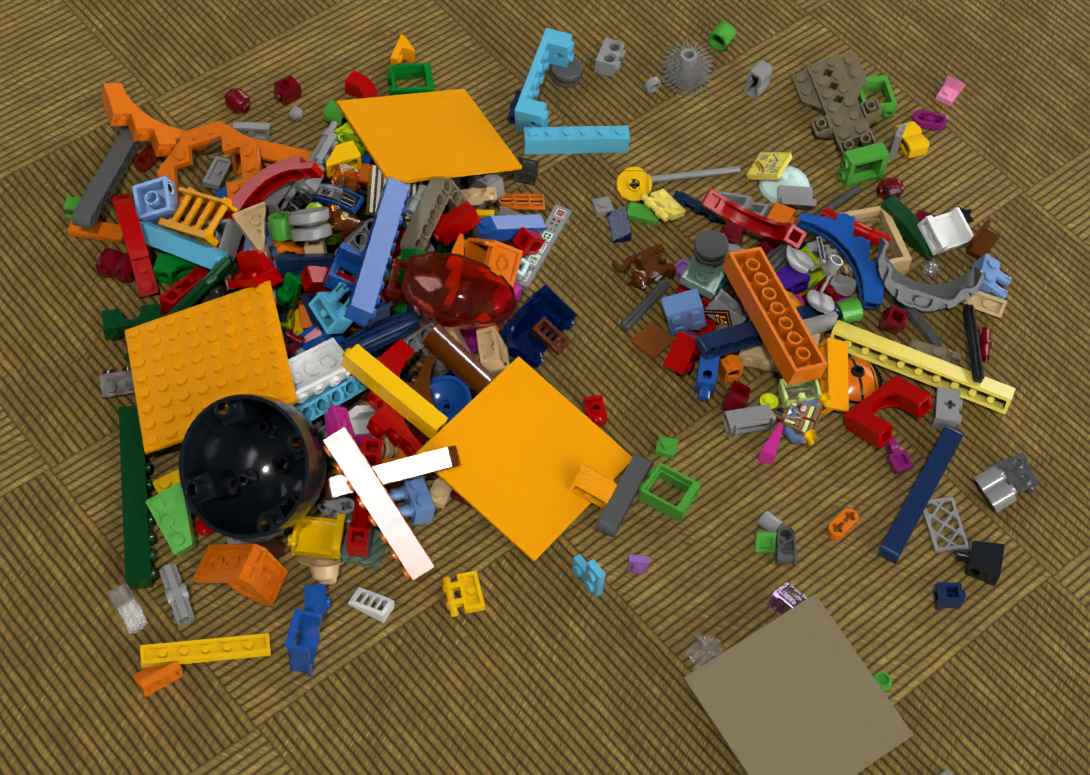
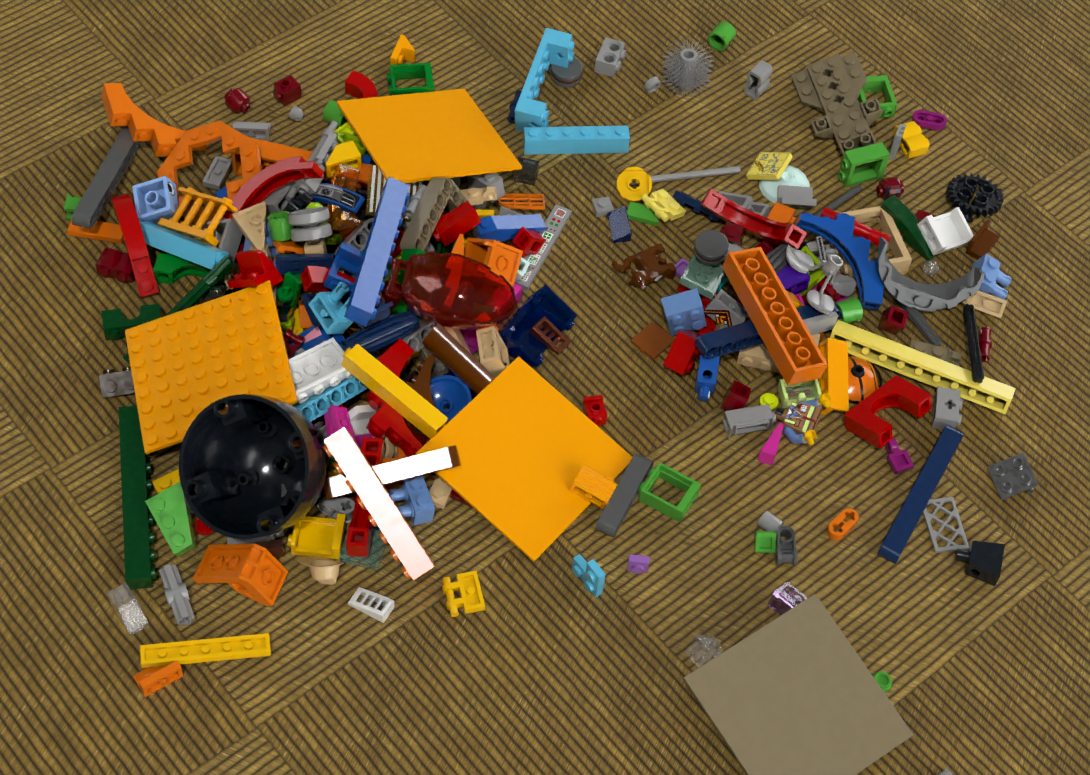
clear red beam [134,144,161,173] -> none
red slope [159,266,209,315] -> none
blue piece [284,609,322,677] -> none
blue brick [305,584,331,616] -> none
dark grey axle [620,280,670,331] -> none
bright green plate [655,435,678,459] -> none
orange brick [718,355,744,384] -> none
dark blue brick [933,582,966,610] -> none
bright pink slope [935,76,965,106] -> none
light grey brick [974,466,1017,513] -> none
none -> black gear [946,173,1004,218]

